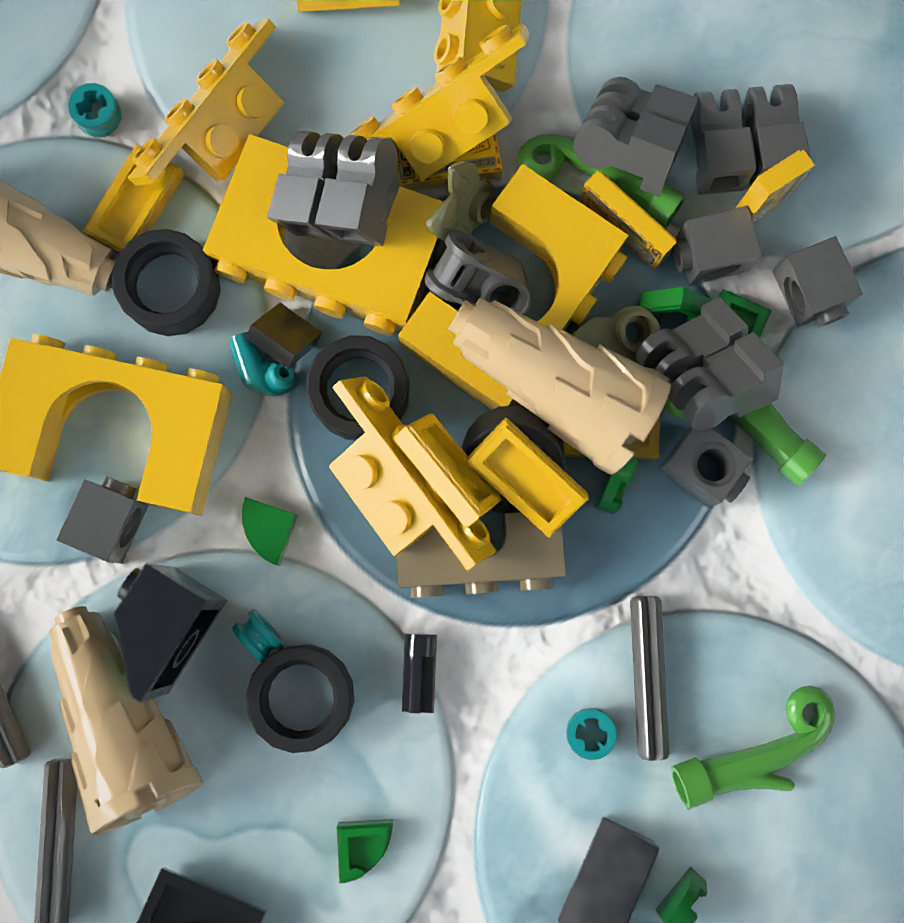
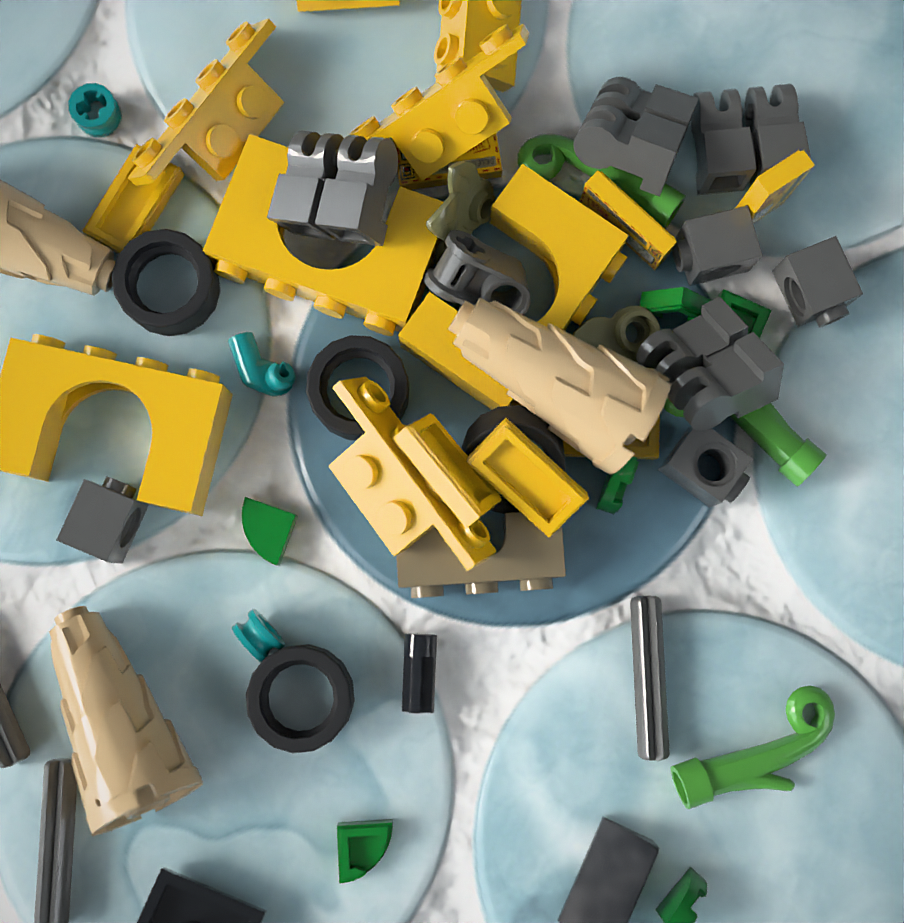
black slope [113,563,228,702] -> none
tile [246,303,322,369] -> none
teal bush [566,708,617,760] -> none

